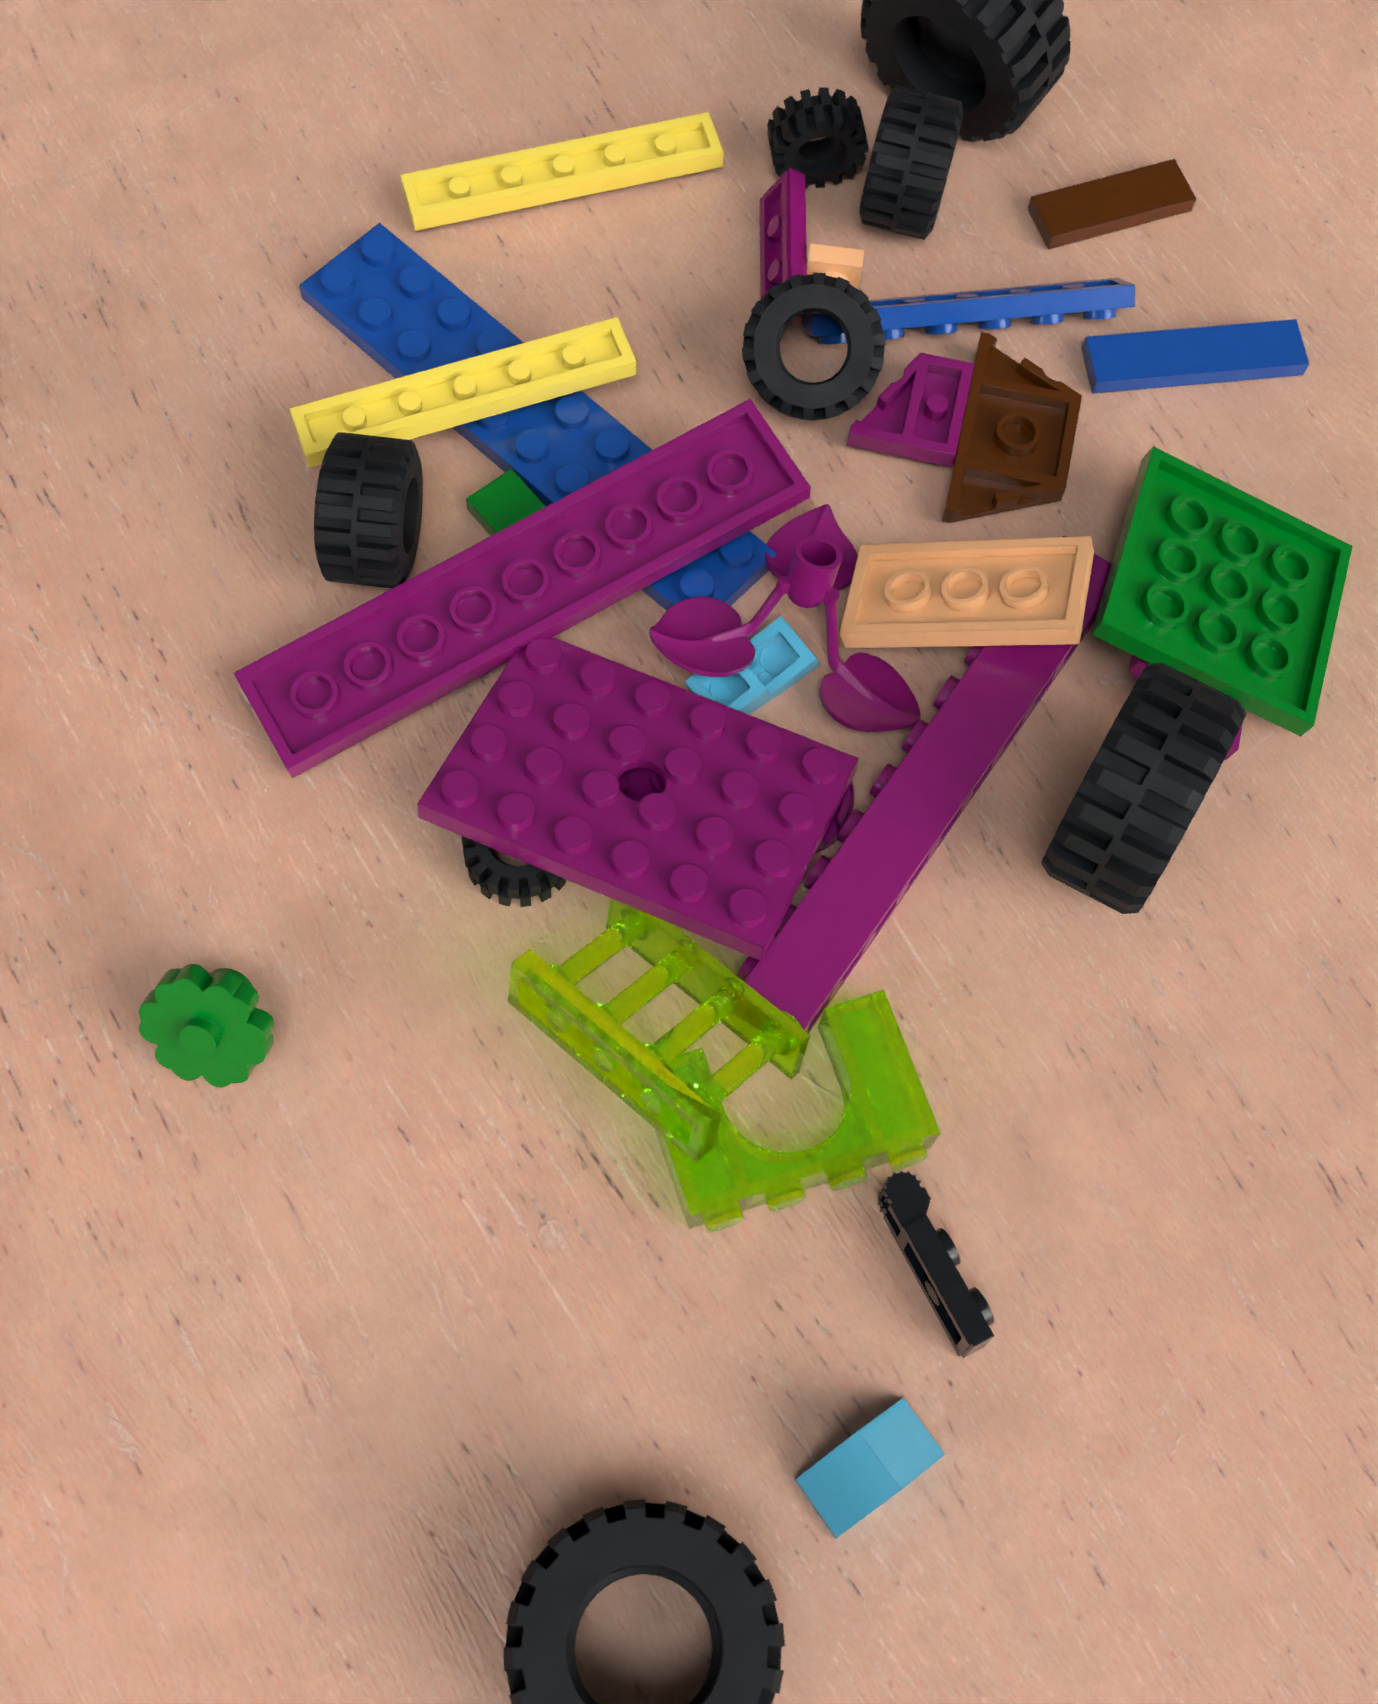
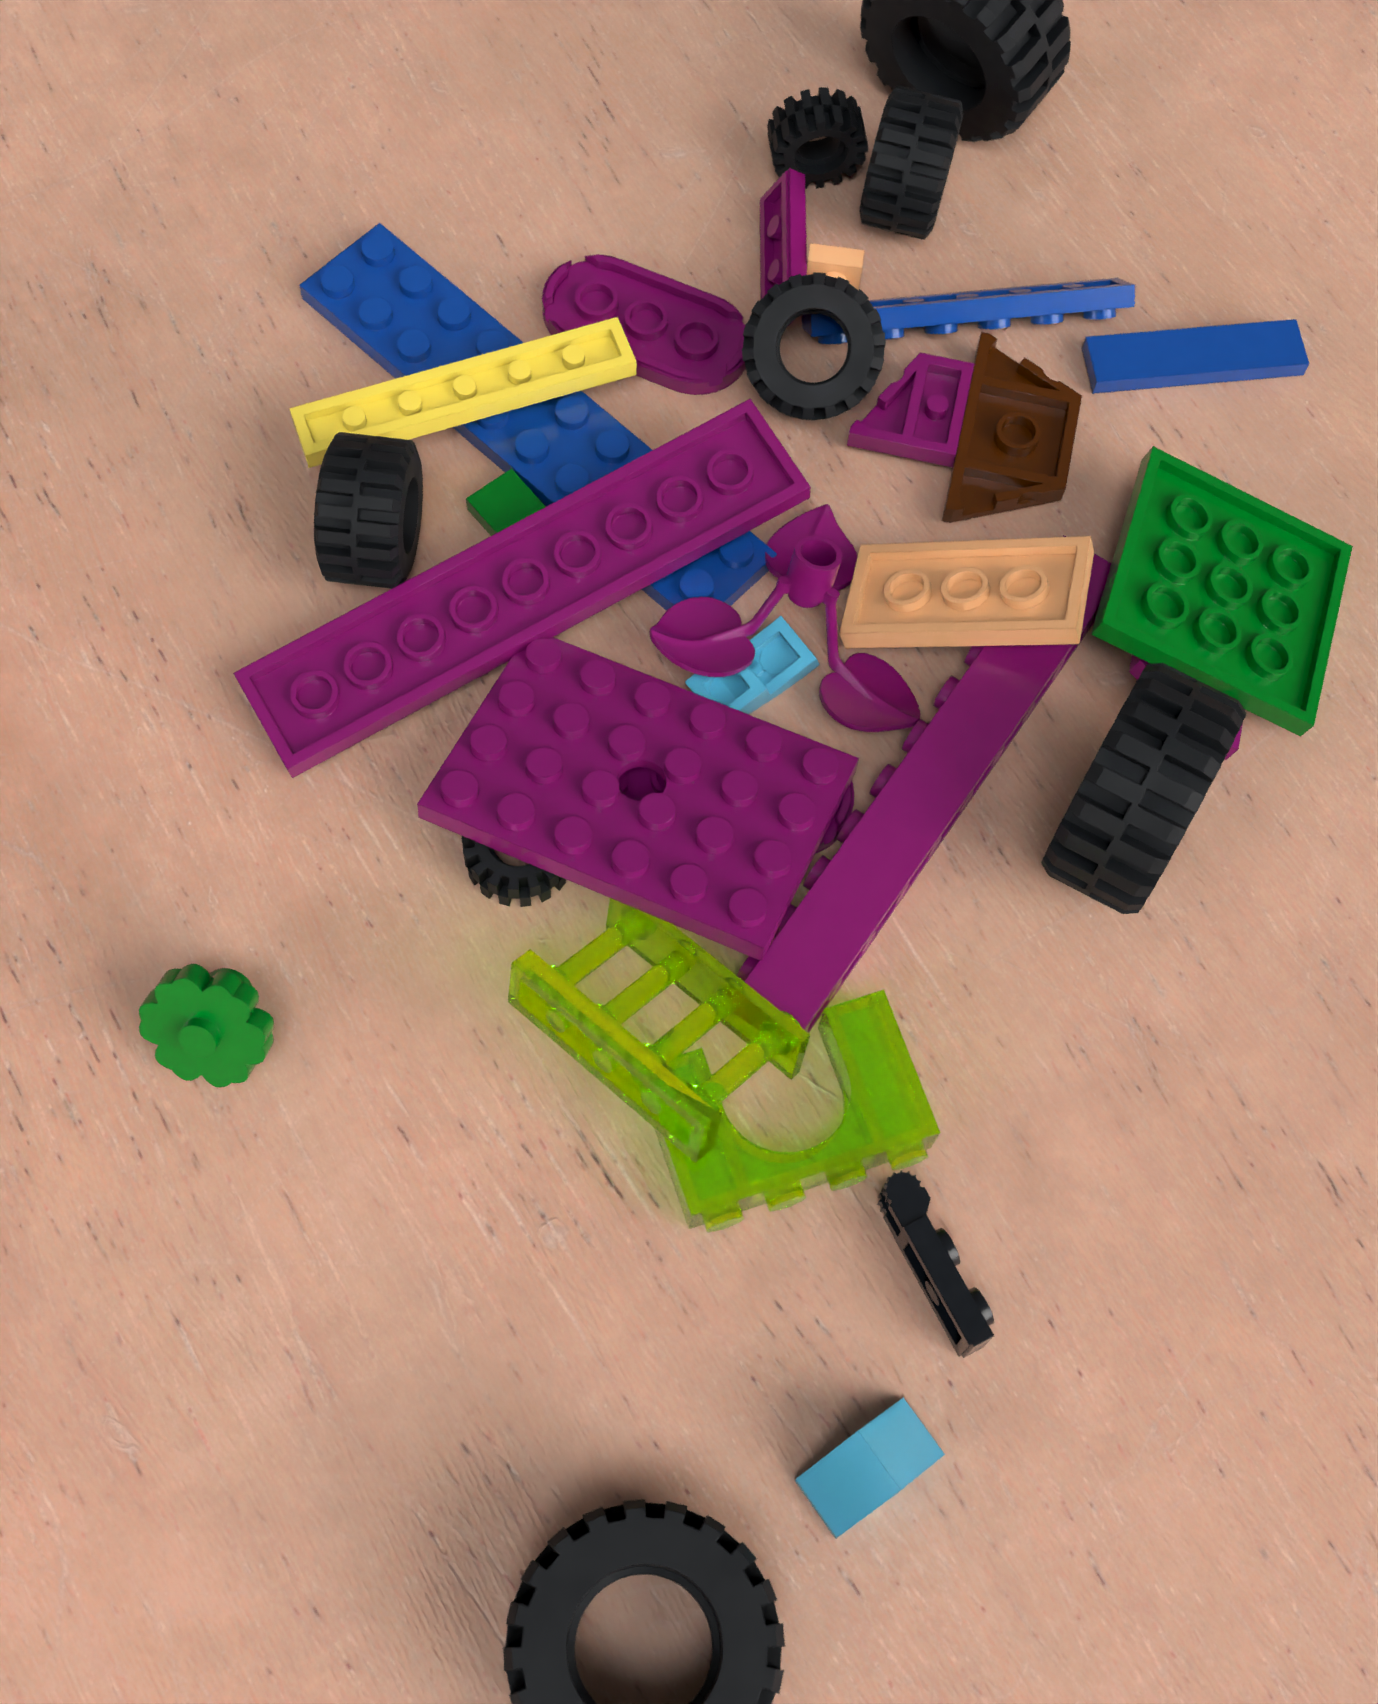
light yellow plate [400,112,724,231] -> none
reddish brown tile [1028,159,1196,249] -> none
none -> magenta tile [542,254,746,395]

